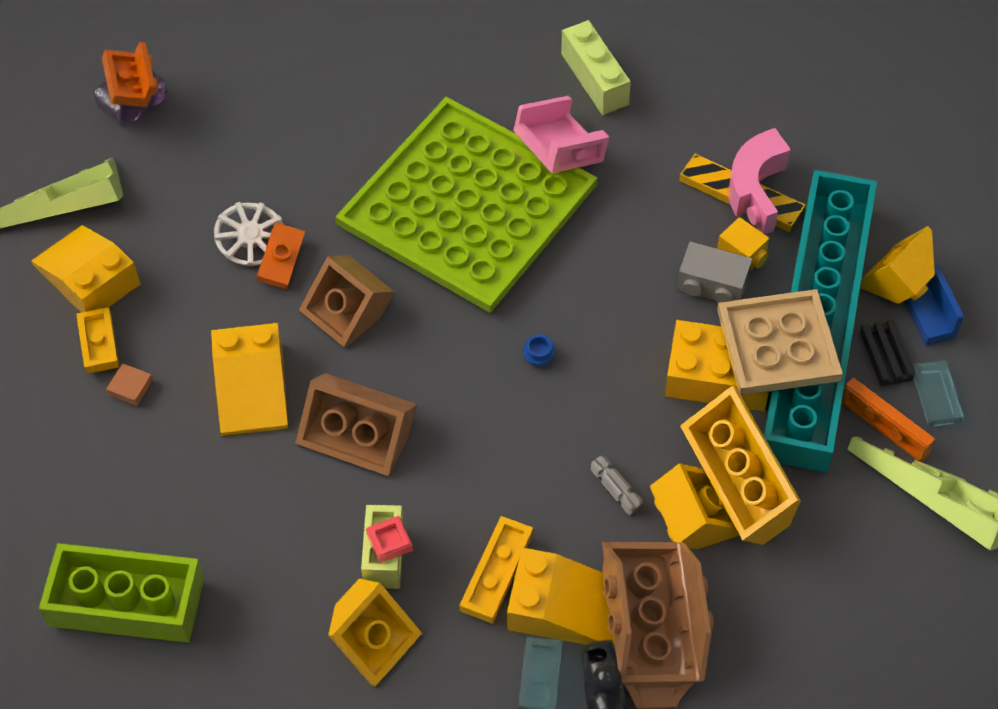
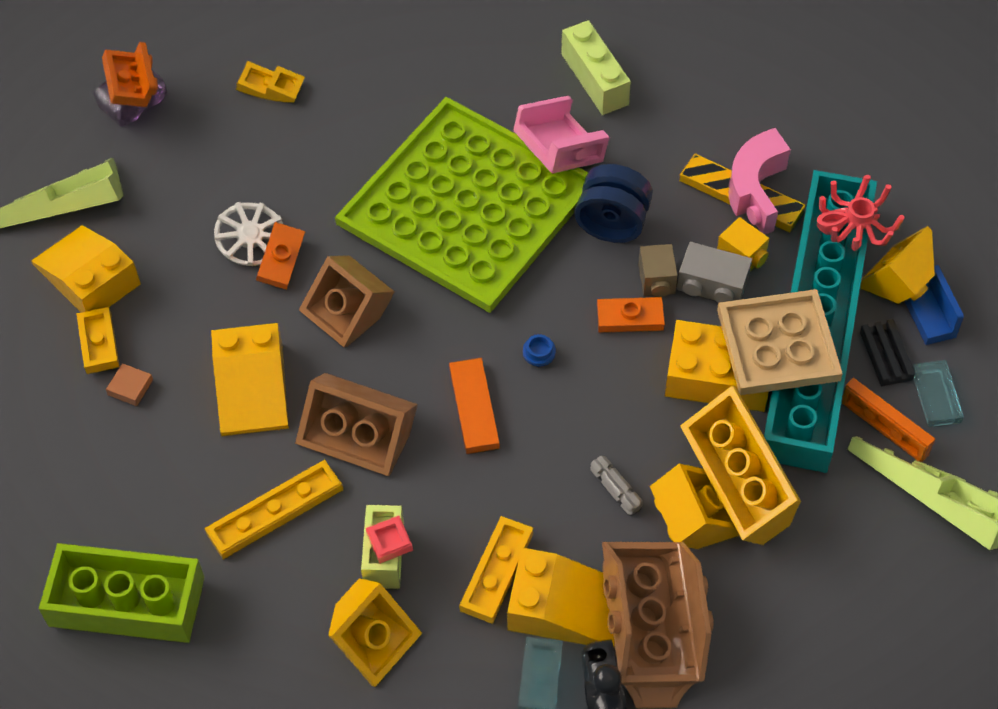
none -> yellow tile [204,459,343,560]
none -> yellow slope [236,61,305,103]
none -> orange tile [449,358,500,454]
none -> dark blue wheel [575,164,653,243]
none -> orange plate [597,297,665,333]
none -> dark tan brick [638,244,678,297]
none -> coral animal [817,175,905,251]

